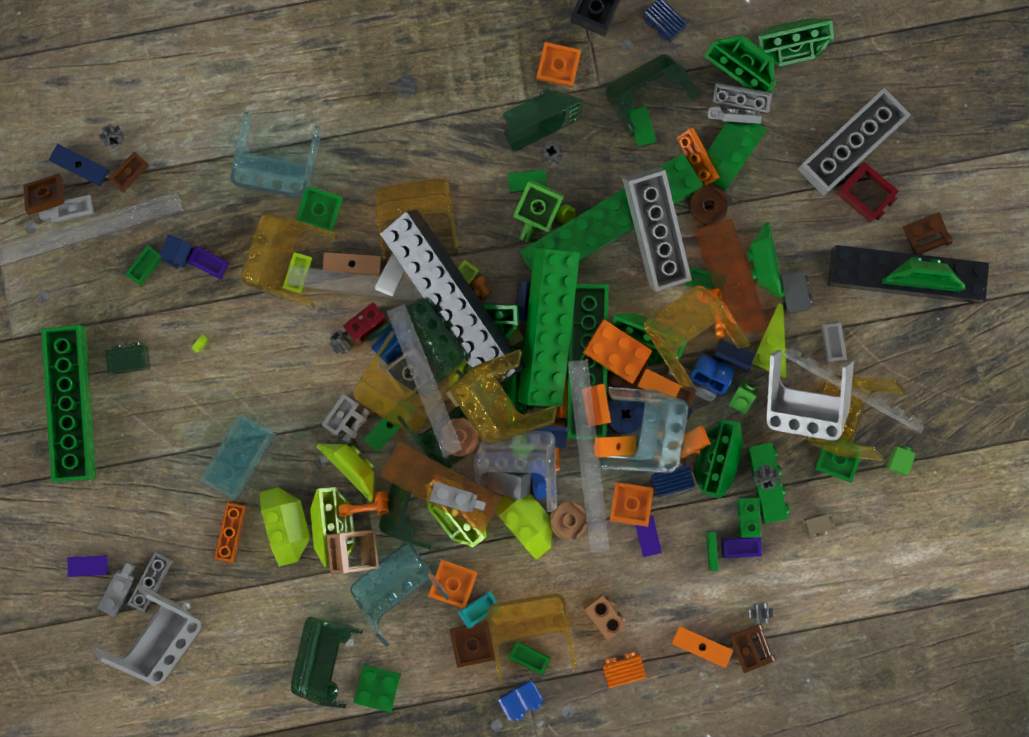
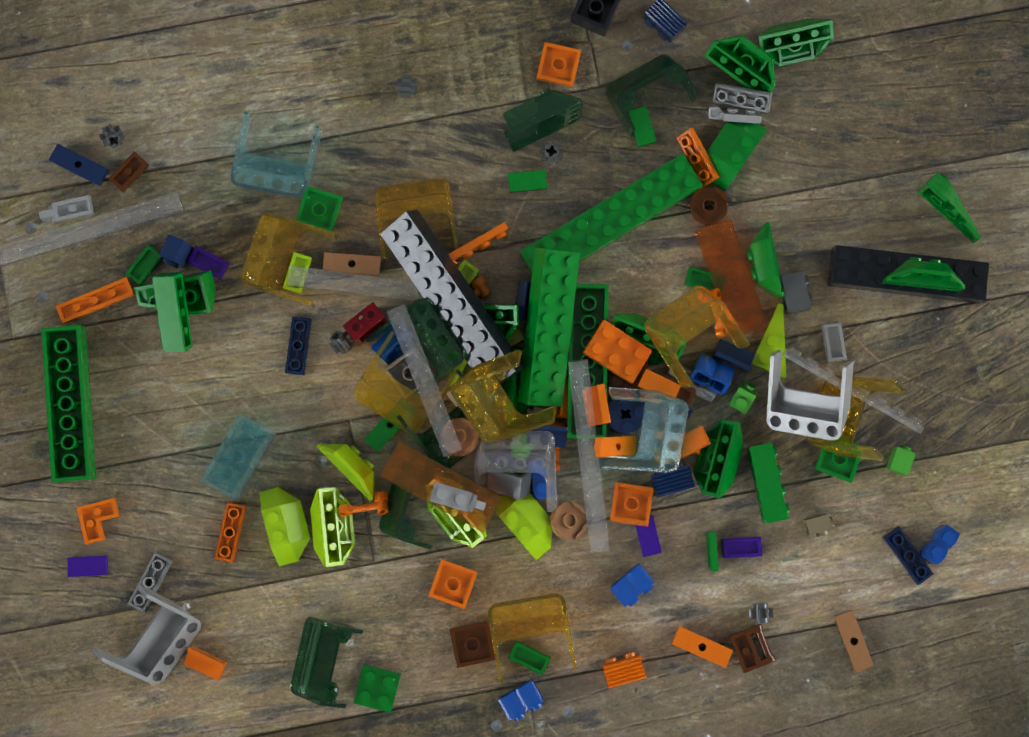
reddish brown plate [23,173,65,215] -> none
light grey hinge [97,563,136,617] -> none
clear green brick [105,342,151,375] -> none
lime tile [192,334,209,353] -> none
light grey plate [322,394,370,444] -> none
medium nougat window [327,530,379,574] -> none
clear light blue windscreen [350,543,450,647] -> none
white tile [375,252,405,297] -> none
teal tile [458,591,501,629] -> none
bright green brick [513,180,565,243] -> none
lime tile [557,204,576,224] -> none
medium nougat brick [584,595,626,641] -> none
light grey brick [622,167,692,292] -> none
green brick [737,498,761,538] -> none
dark grey gear [754,465,779,490] -> none
light grey brick [798,88,911,196] -> none
dark red window [836,162,899,223] -> none
reddish brown plate [903,212,953,255] -> none
none -> orange plate [56,277,135,324]
none -> orange plate [76,498,120,545]
none -> green wedge [134,270,216,315]
none -> green brick [152,272,193,352]
none -> orange panel [183,646,228,680]
none -> dark blue tile [285,316,312,376]
none -> orange plate [448,222,509,265]
none -> blue brick [609,563,654,607]
none -> medium nougat tile [833,610,874,672]
none -> dark blue tile [882,526,933,585]
none -> green wedge [918,172,981,243]
none -> blue brick [919,525,959,565]

